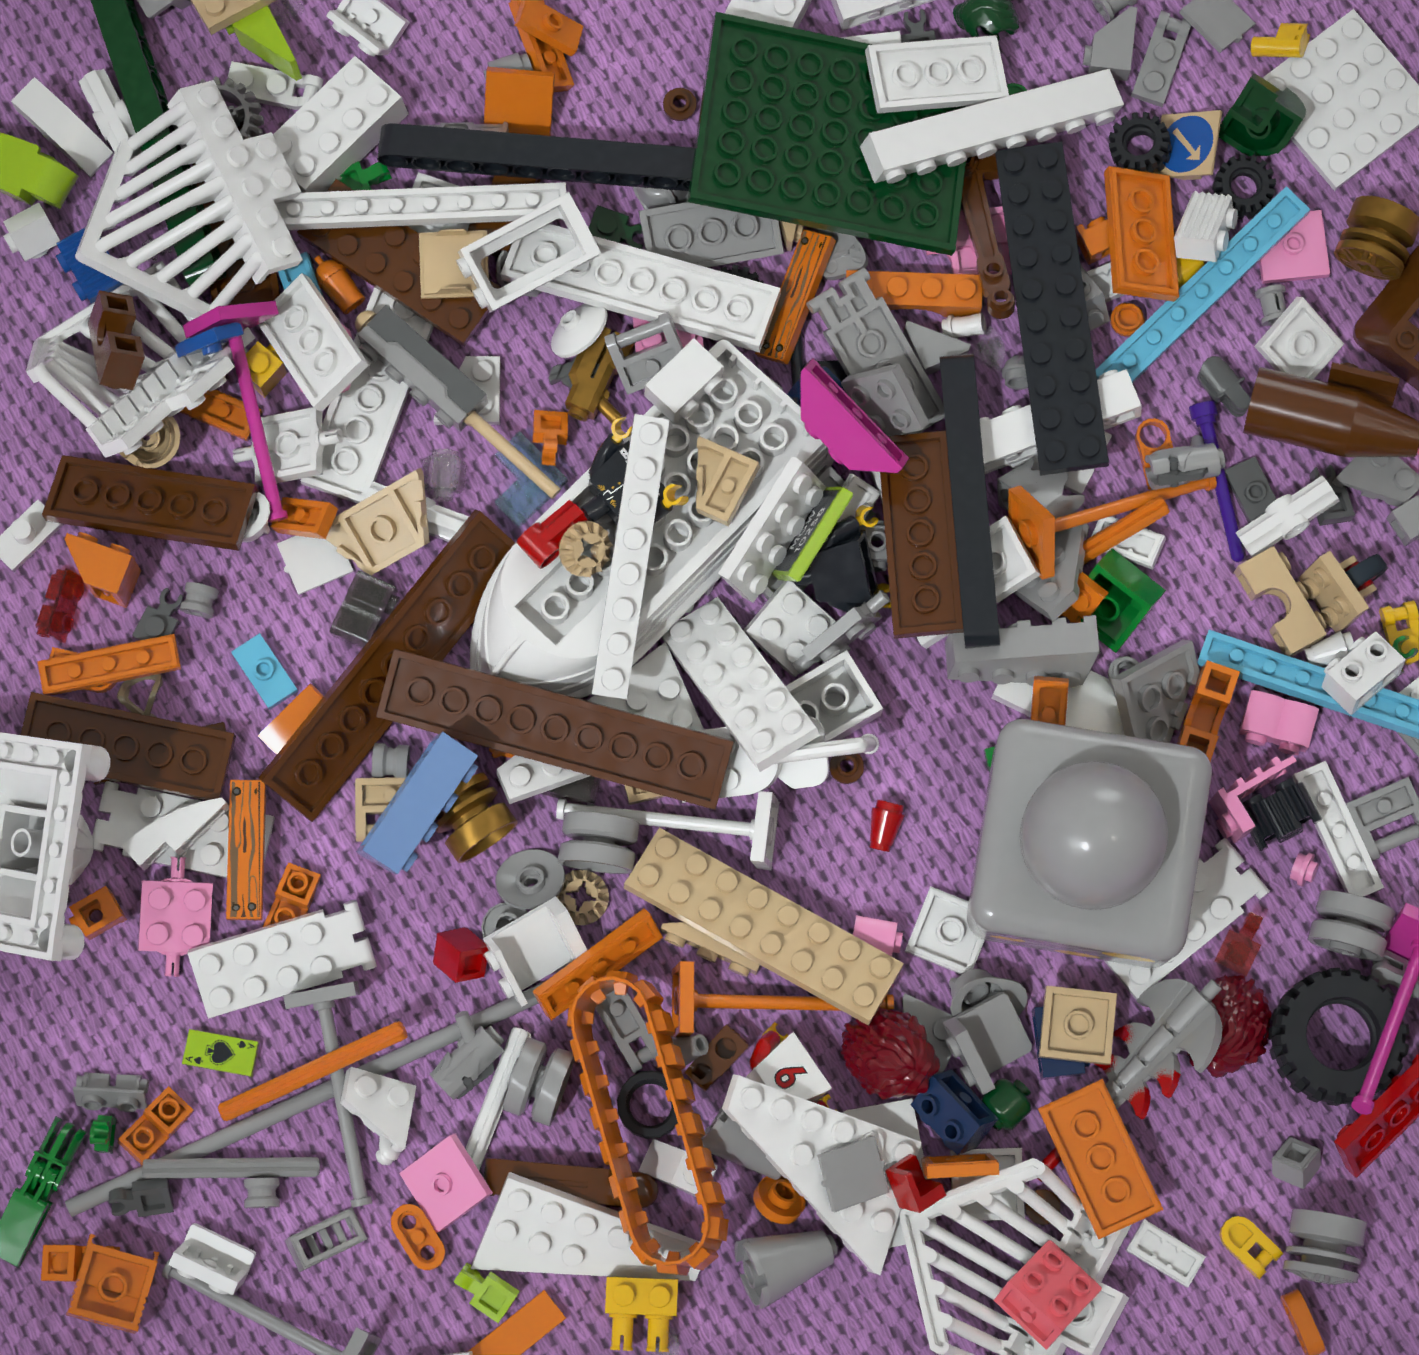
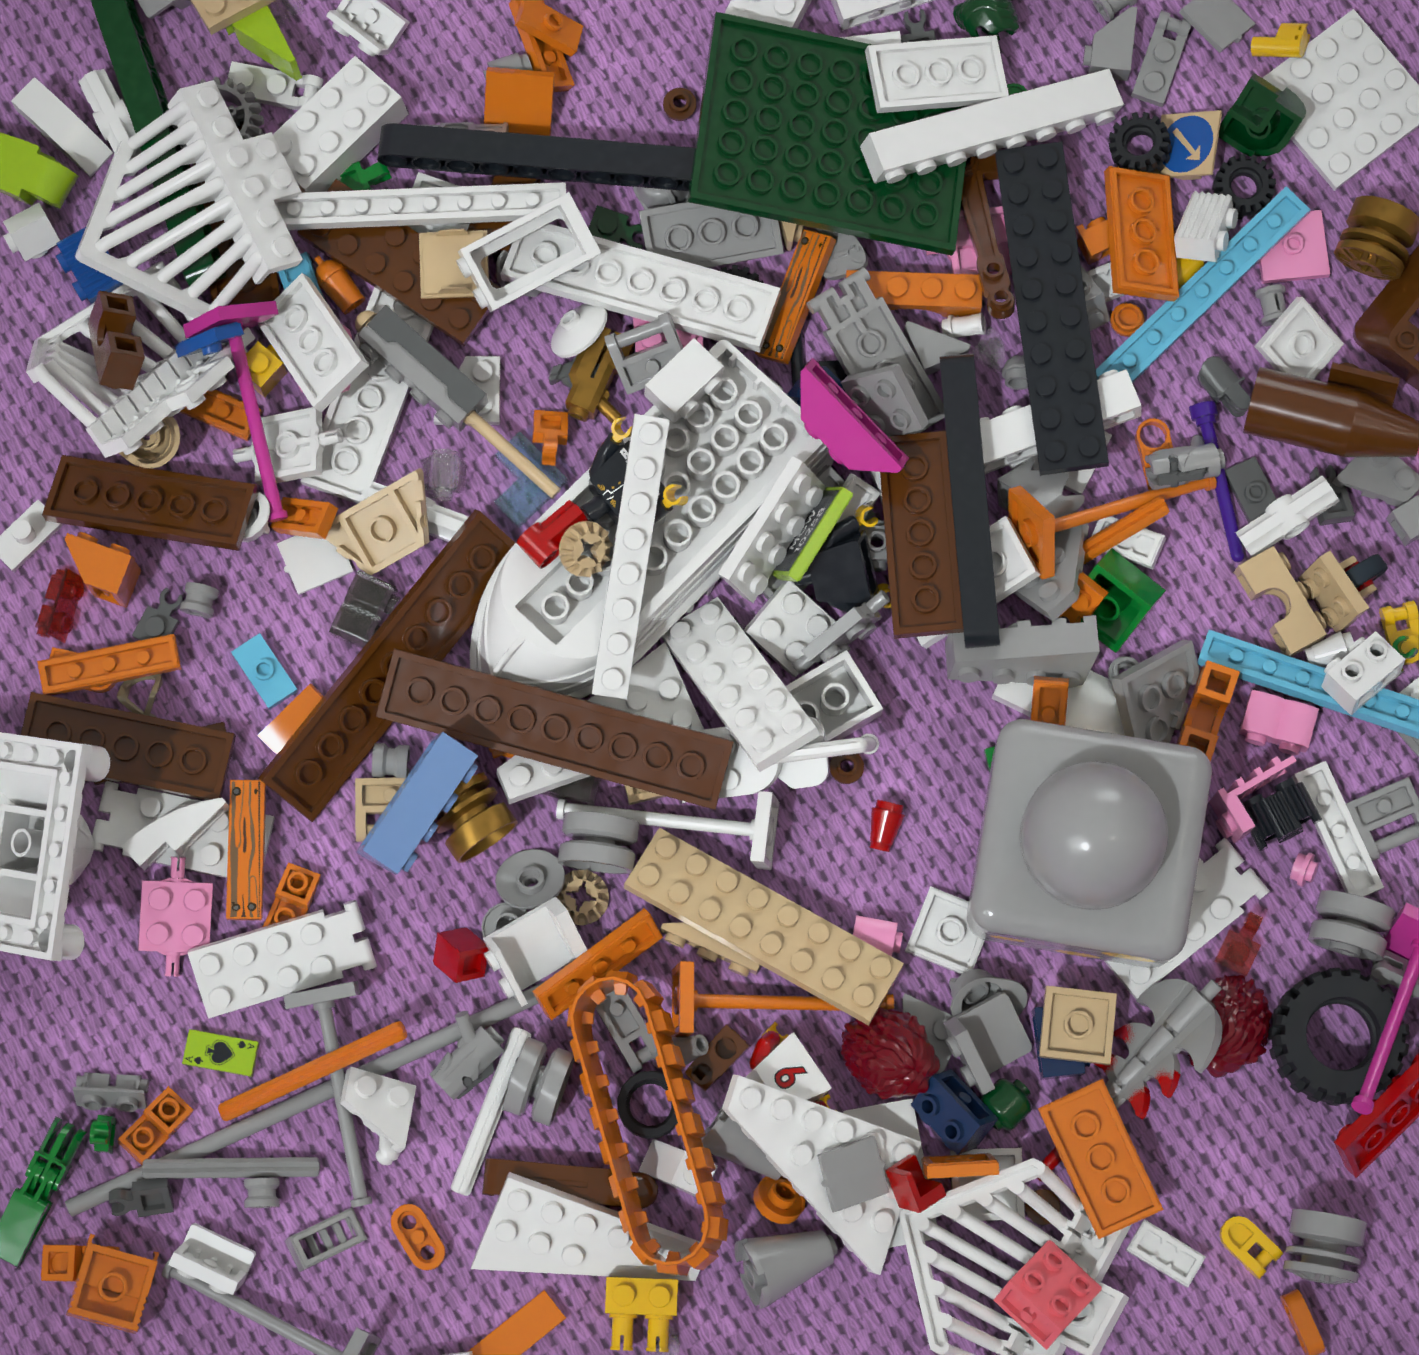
orange brick [69,886,127,940] -> none
bright pink plate [399,1133,493,1233] -> none
lime plate [453,1262,520,1323] -> none
tan wing [696,436,760,527] -> none
light grey slope [1272,1136,1321,1189] -> none

